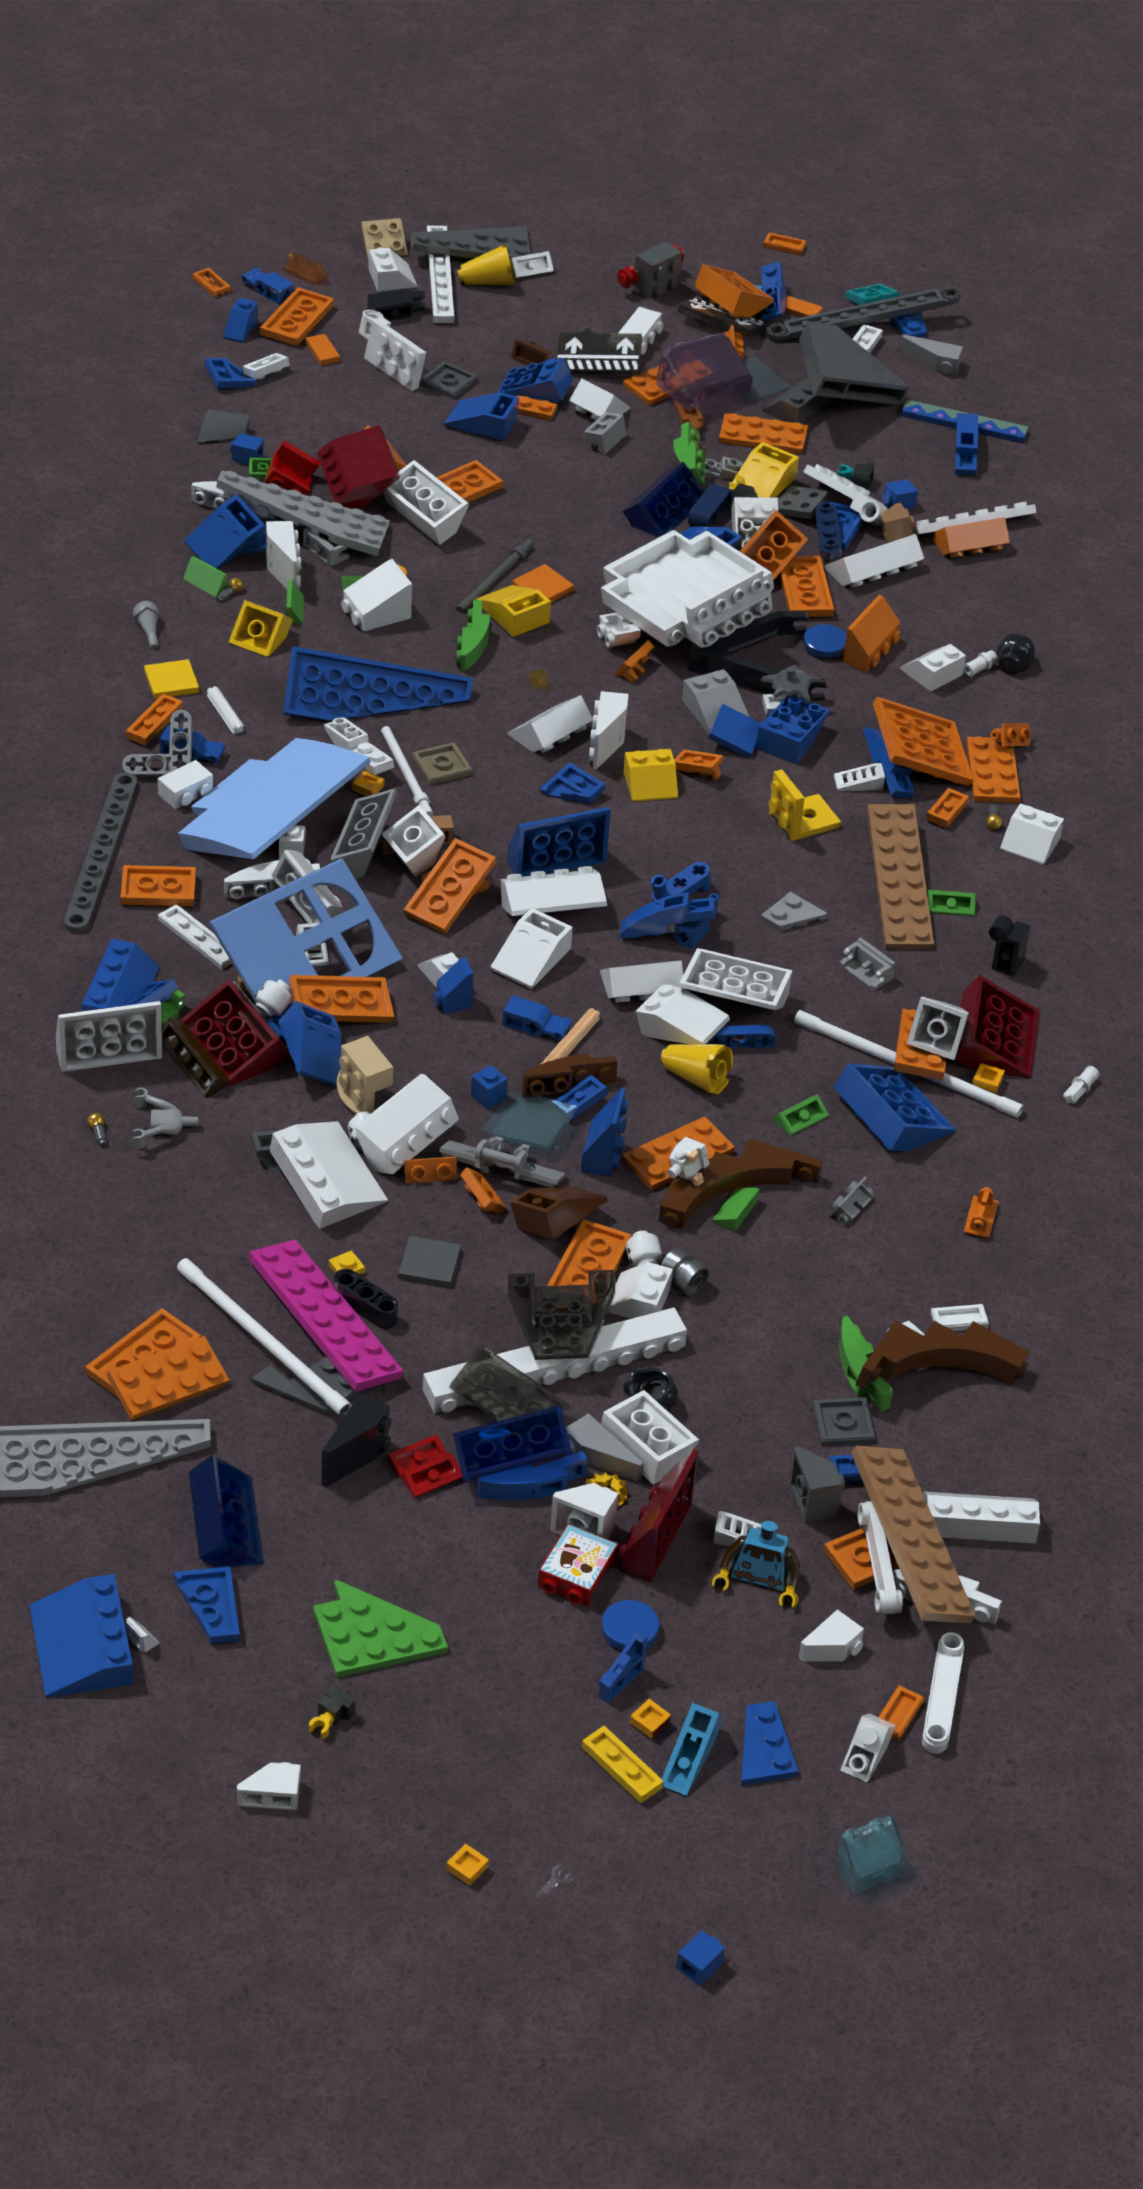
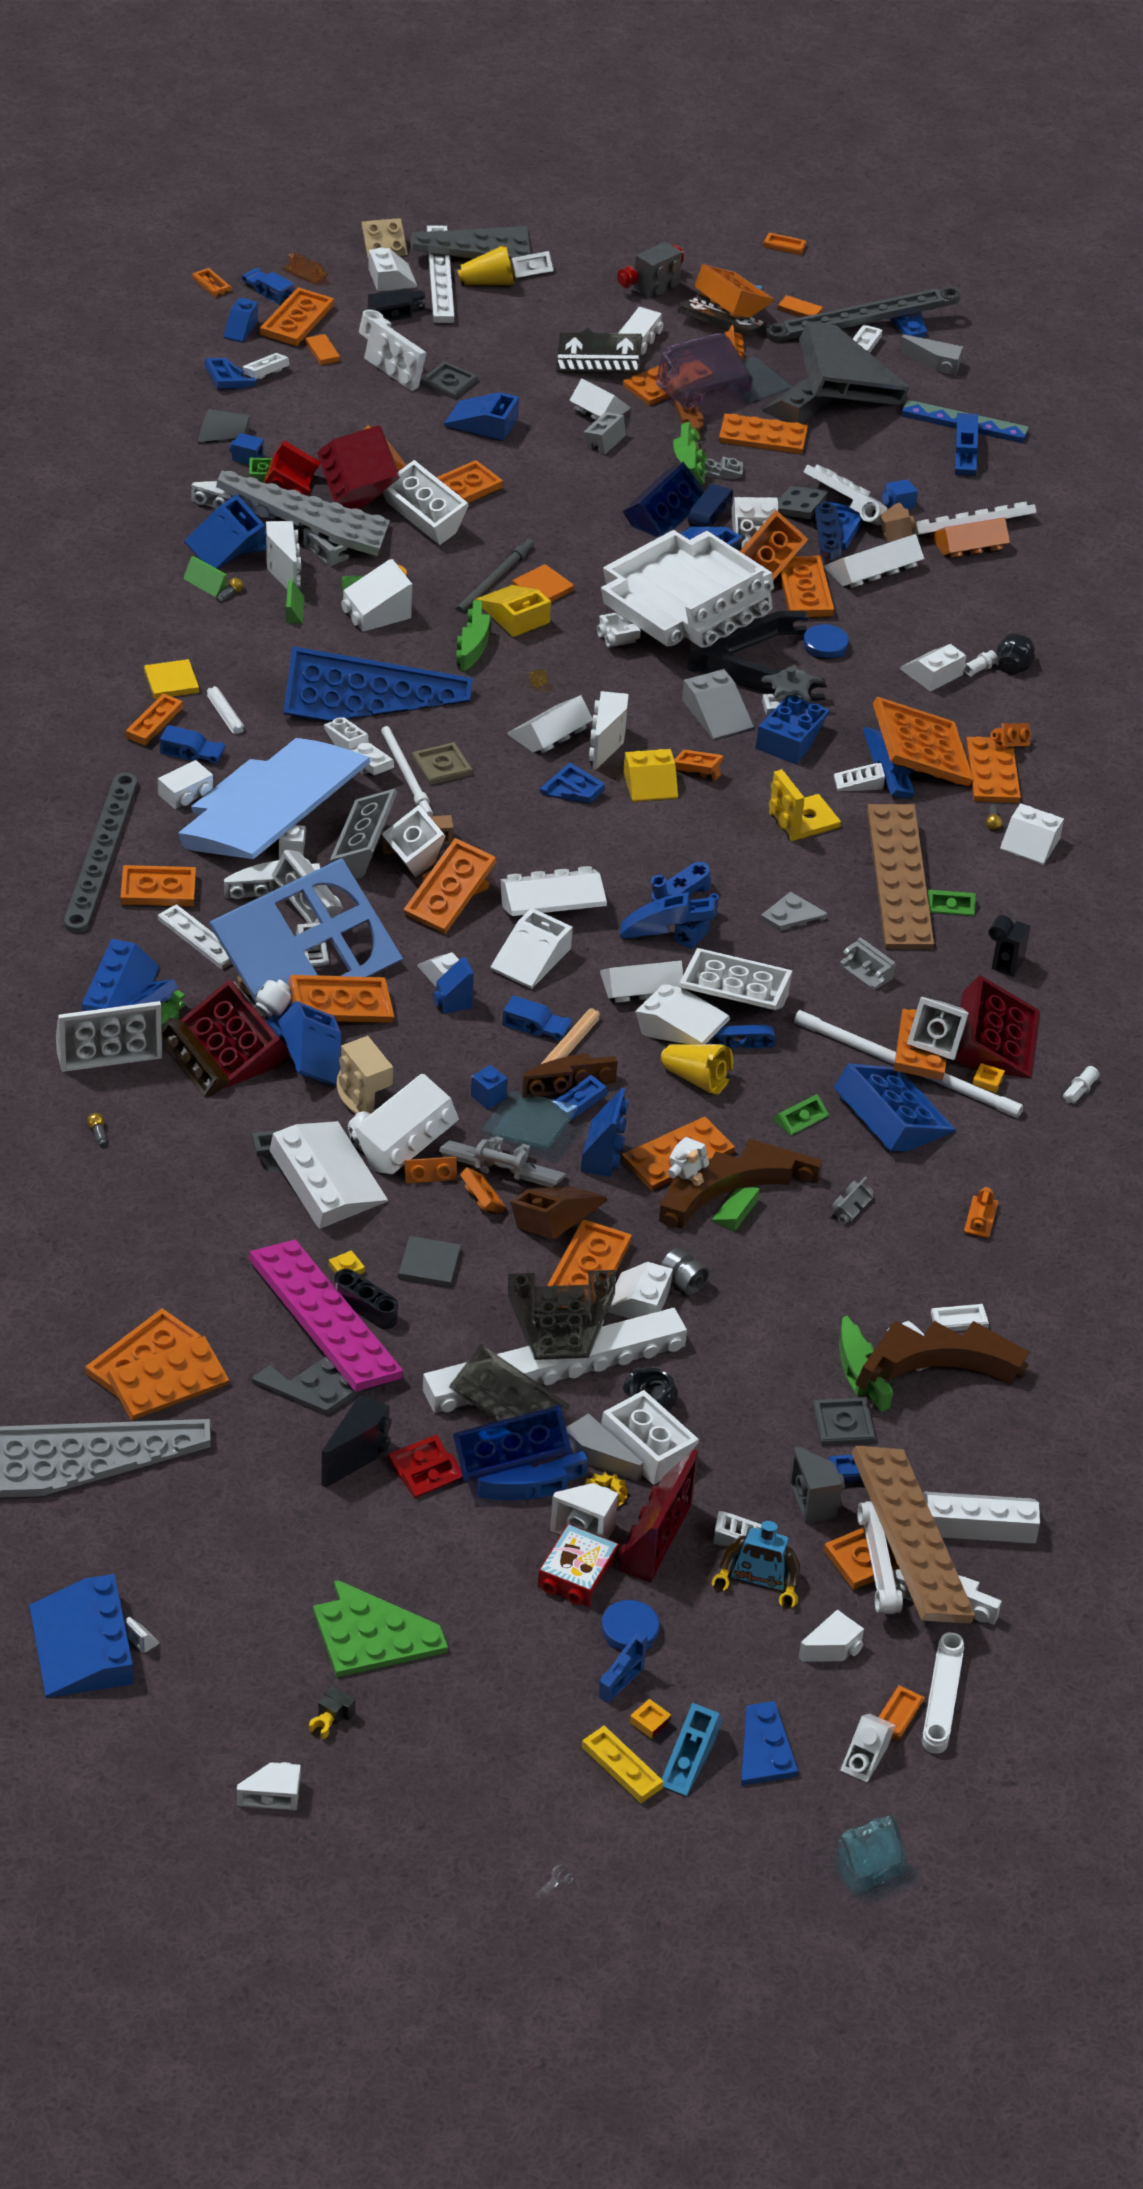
light grey beam [122,710,193,778] -> none
light grey piece [131,1088,198,1149] -> none
light grey piece [133,601,159,649] -> none
blue wing [173,1567,240,1644] -> none
white piece [177,1258,352,1417] -> none
clear blue slope [189,1455,264,1568] -> none
yellow slope [228,600,293,657] -> none
light orange plate [352,770,384,796] -> none
light orange plate [446,1843,489,1886] -> none
blue slope [498,358,573,403] -> none
blue slope [507,807,611,877] -> none
reddish brown piece [511,339,552,366] -> none
orange plate [517,395,557,421] -> none
orange plate [613,640,654,682] -> none
white head [626,1231,663,1267] -> none
blue brick [676,1930,725,1987] -> none
blue tile [708,703,761,758] -> none
yellow slope [729,442,799,498] -> none
pearl dark grey piece [729,475,758,509] -> none
blue slope [761,261,787,321] -> none
pearl dark grey piece [837,462,875,490] -> none
orange slope [843,595,901,672] -> none
teal tile [845,284,900,305] -> none
orange plate [926,788,969,828] -> none

